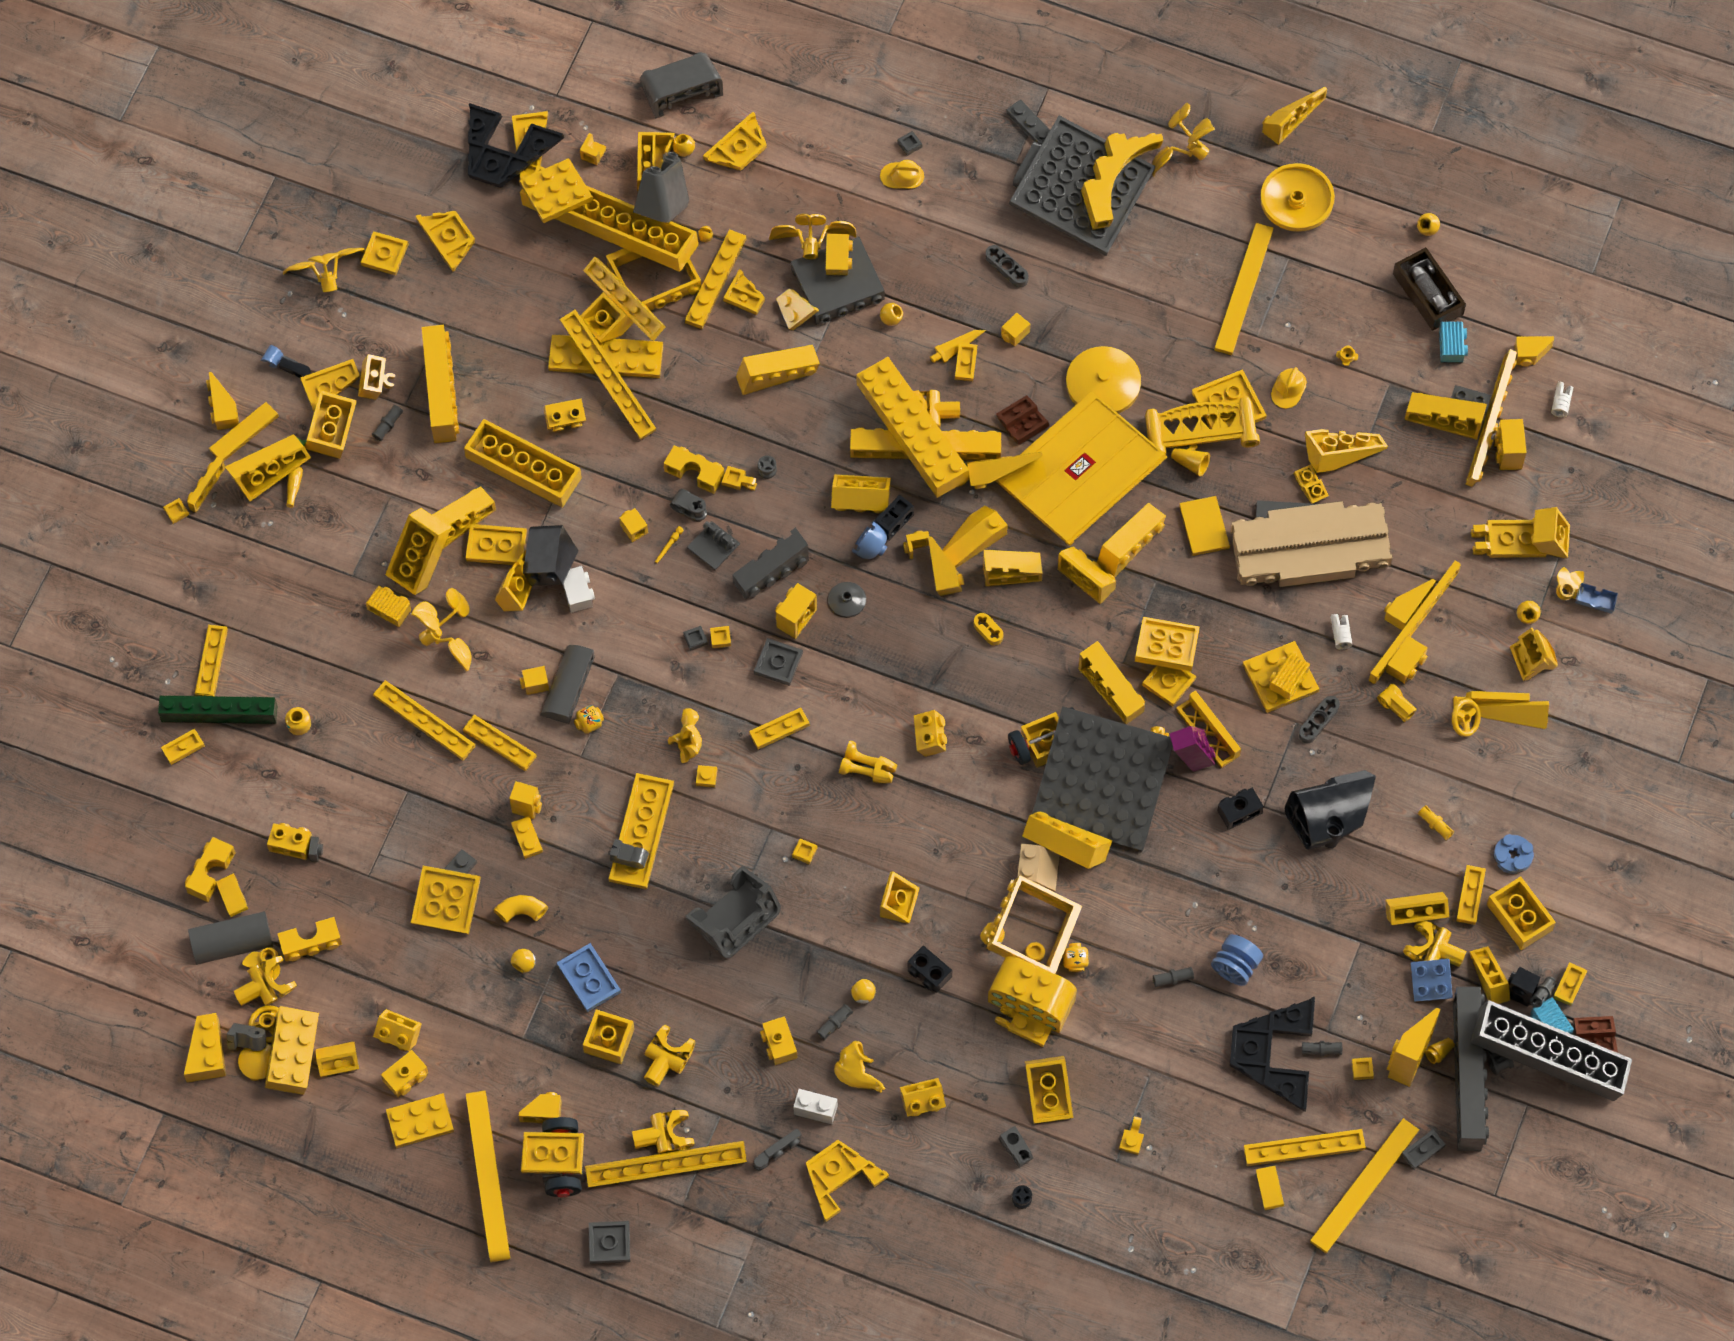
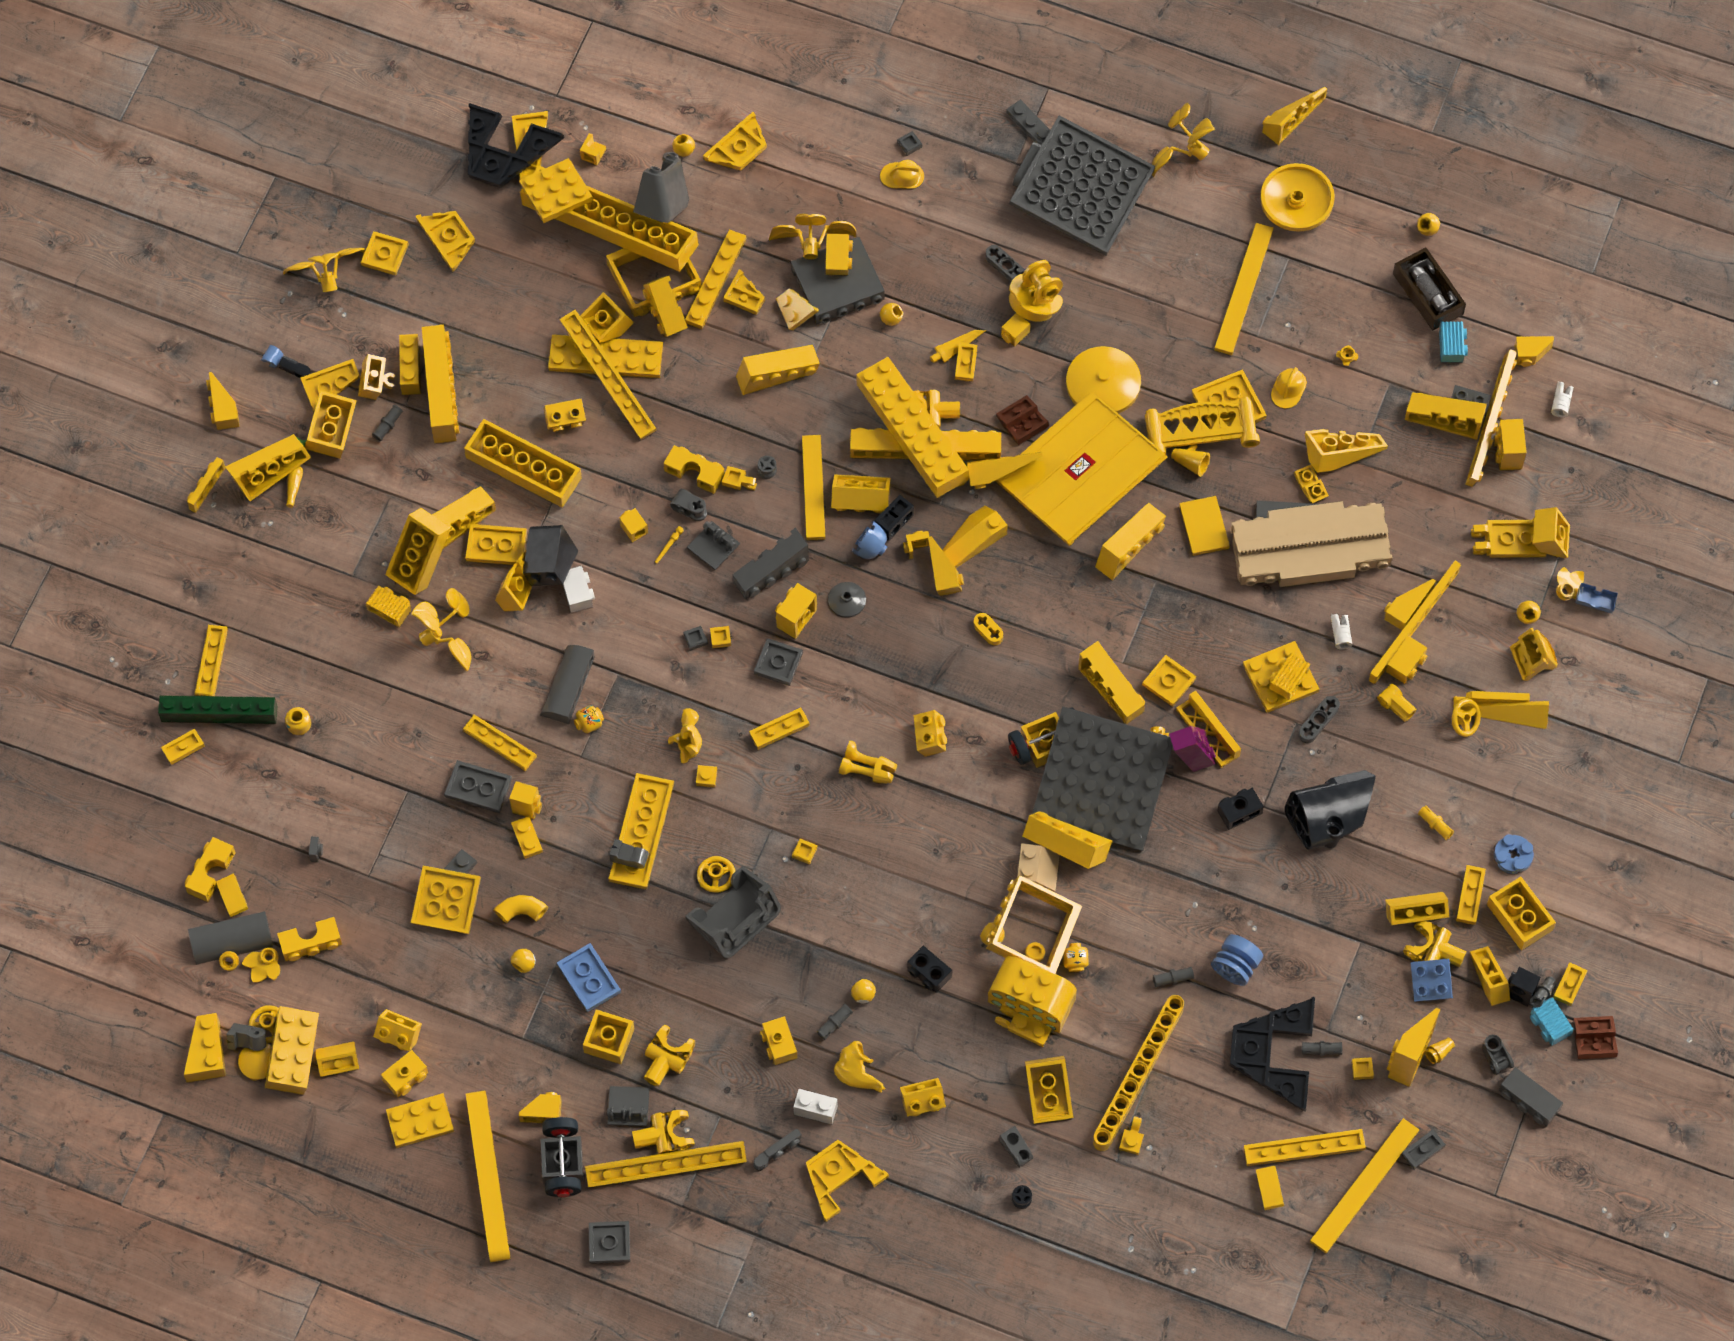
yellow tile [163,498,189,524] -> none
yellow tile [209,402,279,461] -> none
yellow connector [234,956,297,1006] -> none
yellow brick [267,823,312,860] -> none
yellow plate [373,680,475,761] -> none
yellow brick [519,666,549,695] -> none
yellow tile [521,1132,584,1174] -> none
yellow plate [583,257,666,341] -> none
yellow wedge [637,132,675,191] -> none
dark grey windscreen [640,52,723,119] -> none
yellow hinge [698,226,713,242] -> none
yellow slope [880,871,920,924] -> none
yellow wedge [983,550,1043,586] -> none
yellow slope [1057,547,1116,604] -> none
yellow arch [1081,133,1164,230] -> none
yellow plate [1135,617,1200,672] -> none
dark grey brick [1453,987,1489,1151] -> none
dark grey brick [1470,1000,1632,1101] -> none
none -> yellow plate [219,951,239,971]
none -> yellow brick [399,334,421,395]
none -> dark grey plate [444,760,512,813]
none -> dark grey hinge [607,1086,650,1126]
none -> yellow wedge [642,276,688,337]
none -> yellow piece [697,856,735,893]
none -> yellow tile [802,435,825,540]
none -> yellow piece [1009,260,1063,322]
none -> yellow beam [1093,995,1184,1151]
none -> dark grey brick [1499,1067,1563,1127]

